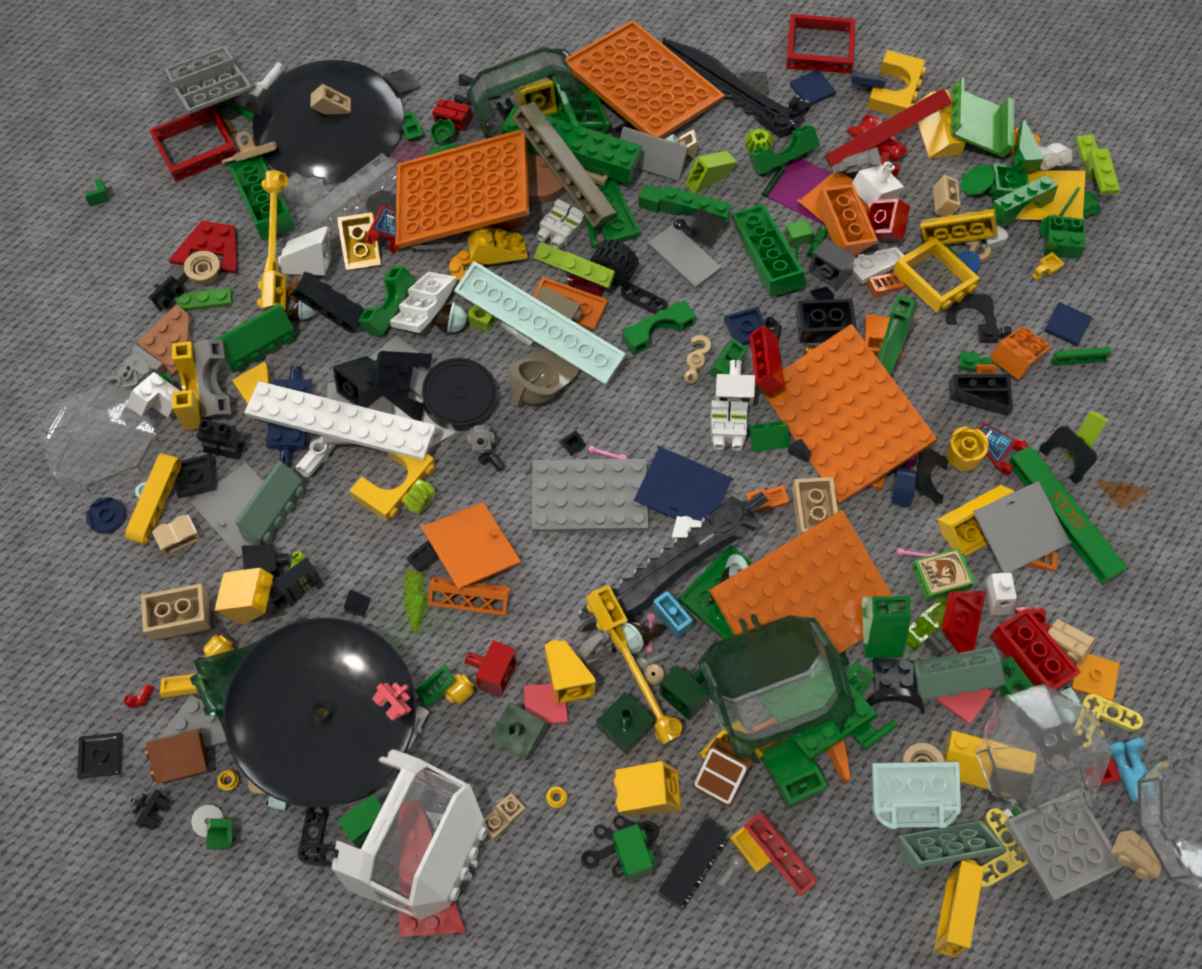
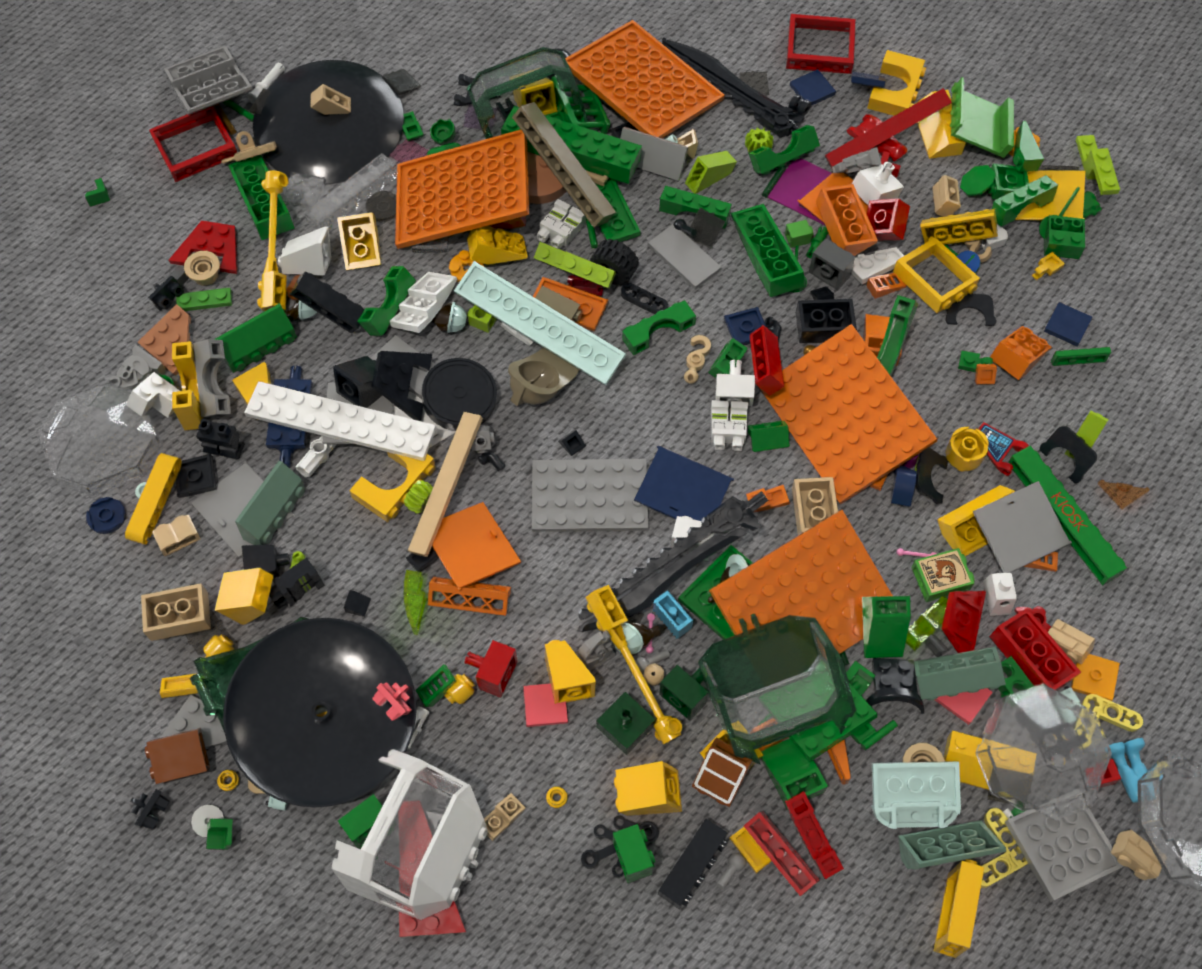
black tile [77,732,123,779] -> none
red arm [123,684,154,709] -> none
black beam [298,807,339,868] -> none
flag [366,205,401,253] -> none
red brick [432,99,473,131] -> none
dark green brick [489,702,550,760] -> none
bright pink hinge [588,446,626,459] -> none
green panel [638,184,663,213] -> none
black slope [788,439,812,463] -> none
black wedge [949,374,1013,416] -> none
black plate [977,324,1012,343] -> none
white brick [1039,143,1072,170] -> none
none -> tan tile [408,412,483,557]
none -> red slope [785,791,844,879]

